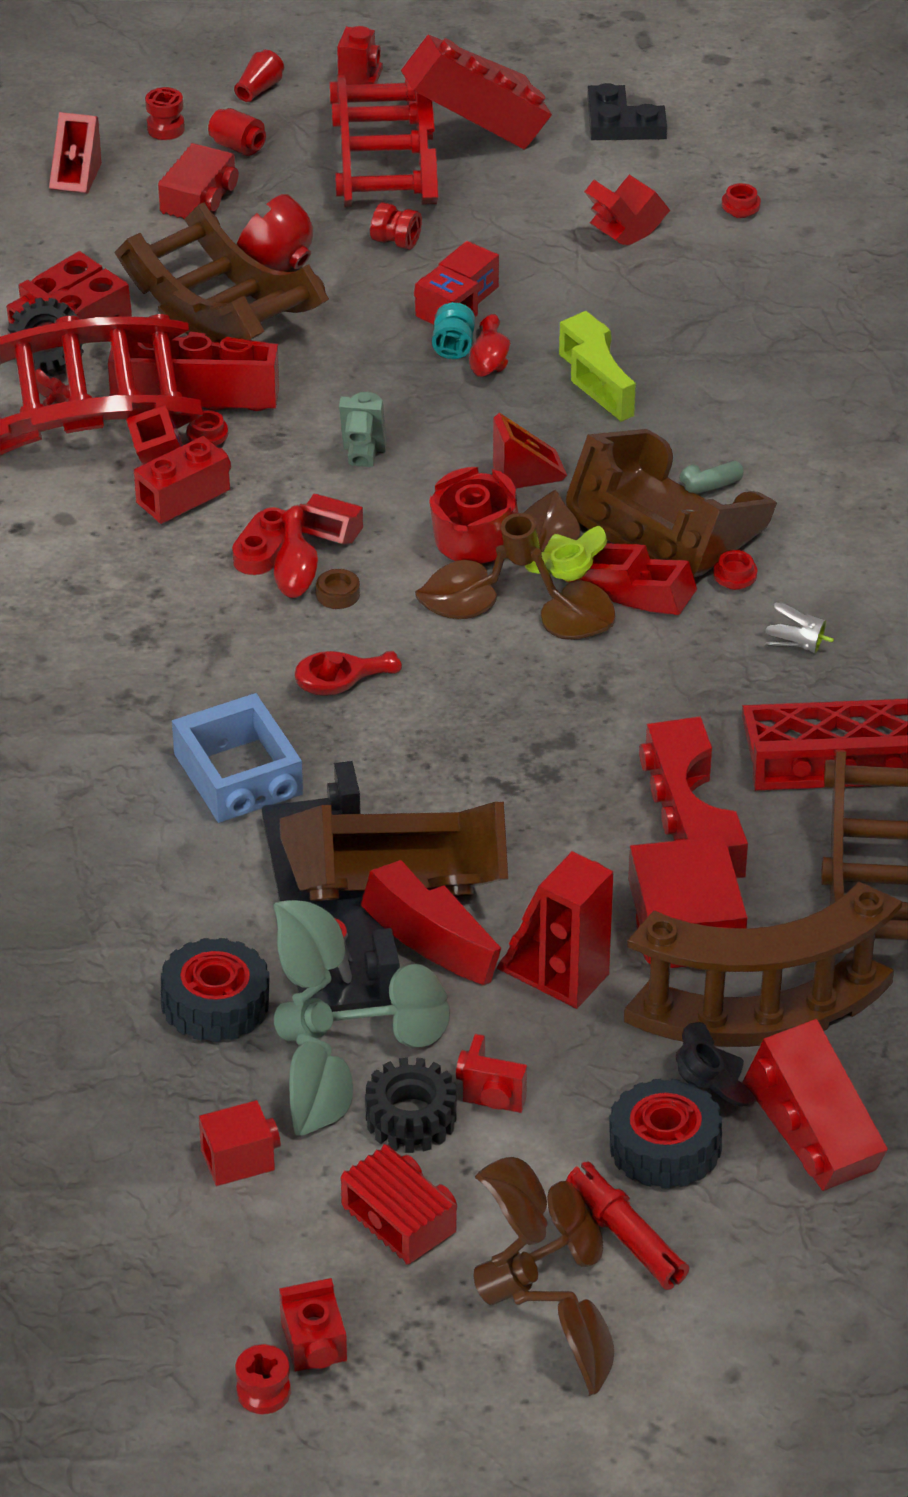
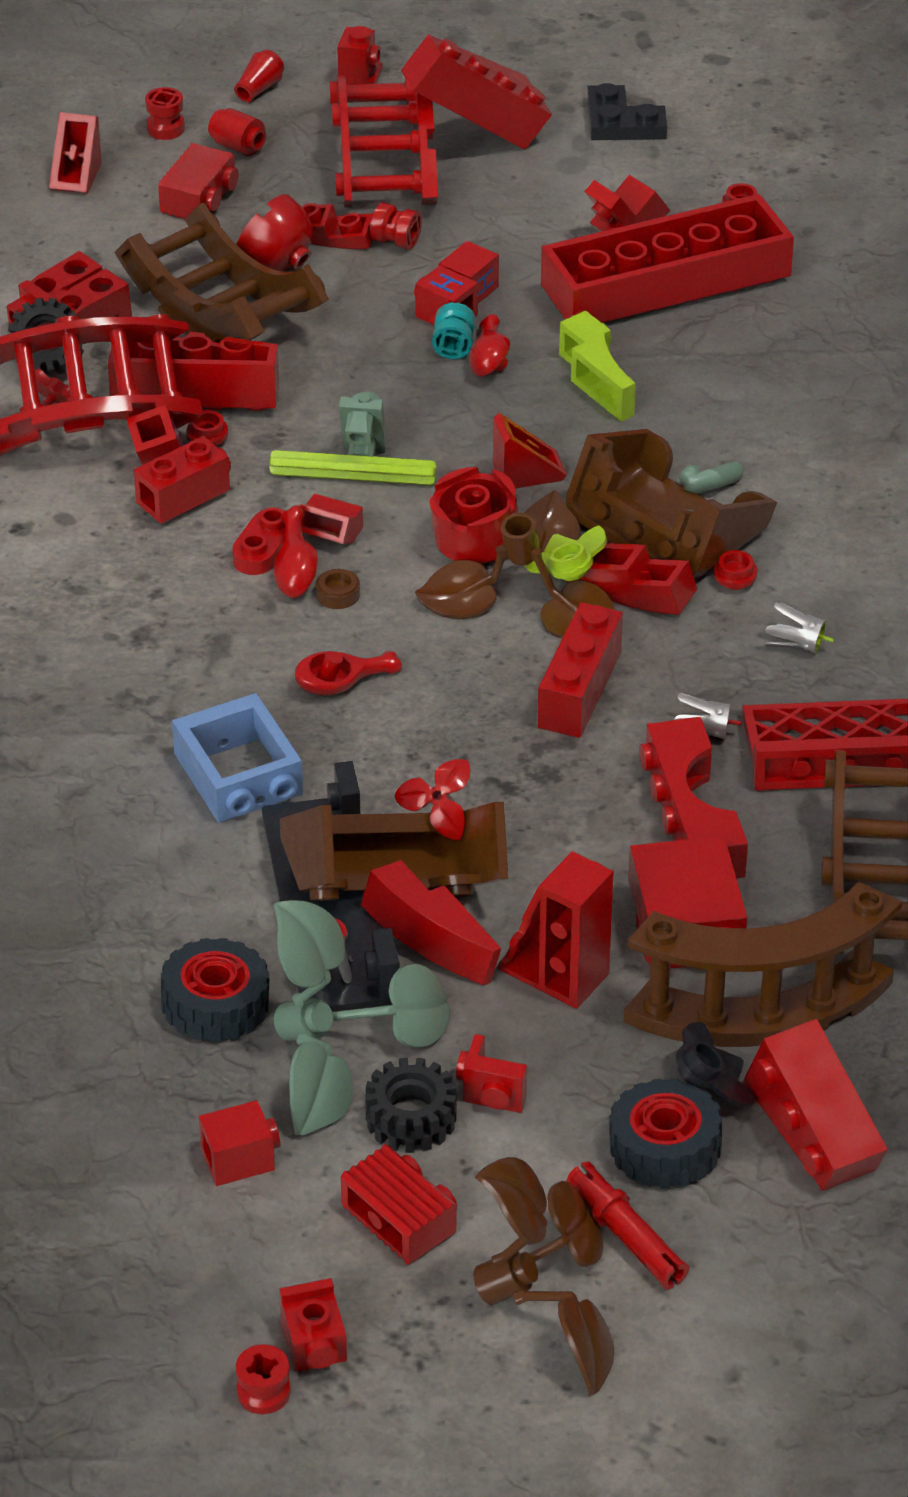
none -> lime axle [269,450,437,486]
none -> red slope [301,203,373,249]
none -> red plant [394,759,470,841]
none -> red brick [537,602,623,738]
none -> red brick [541,194,794,322]
none -> flat silver piece [674,692,742,739]

